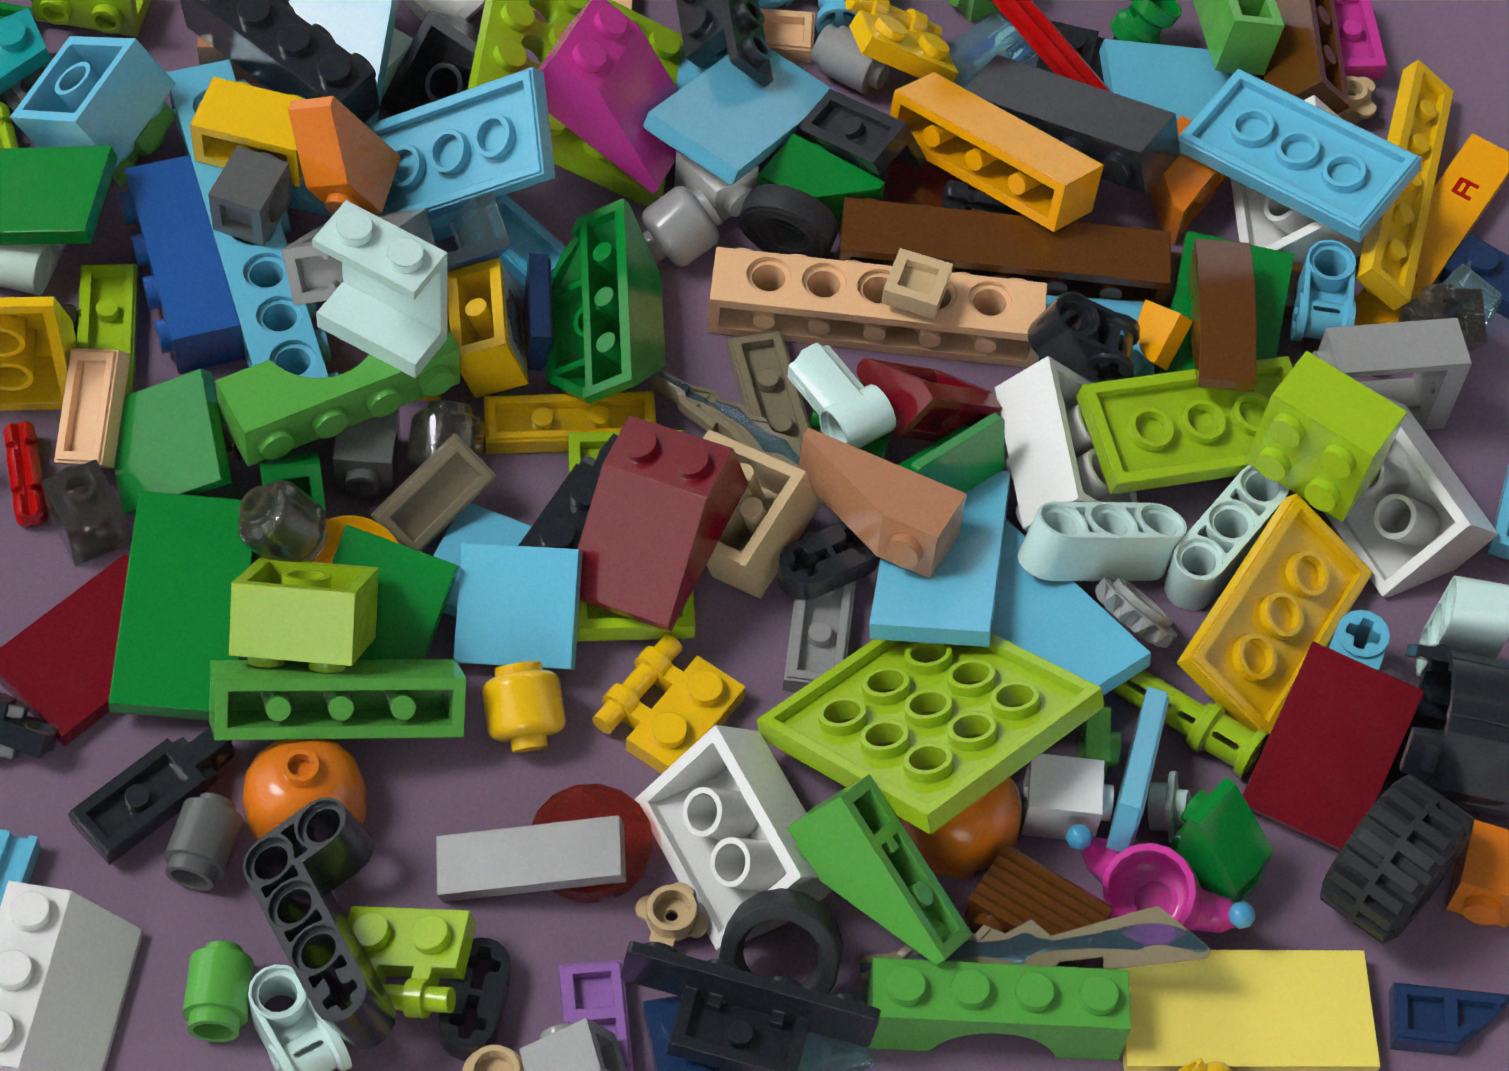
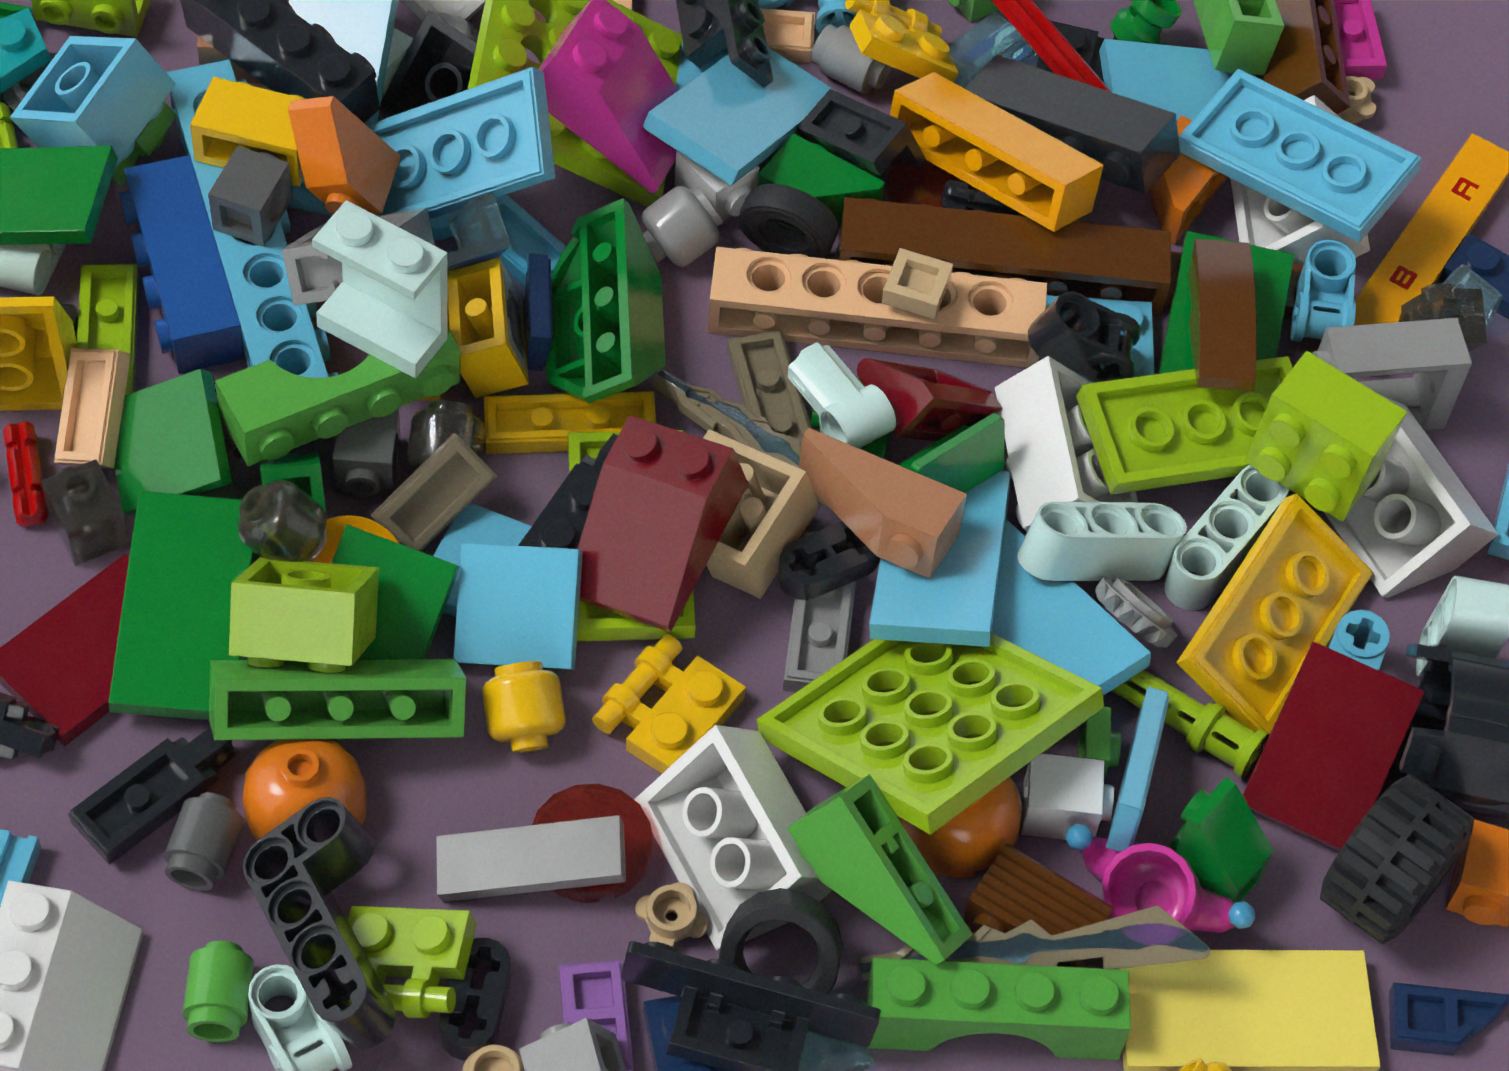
light orange tile [1138,300,1193,371] -> none
light aqua plate [1148,771,1191,843] -> none
yellow plate [1356,59,1454,311] -> none

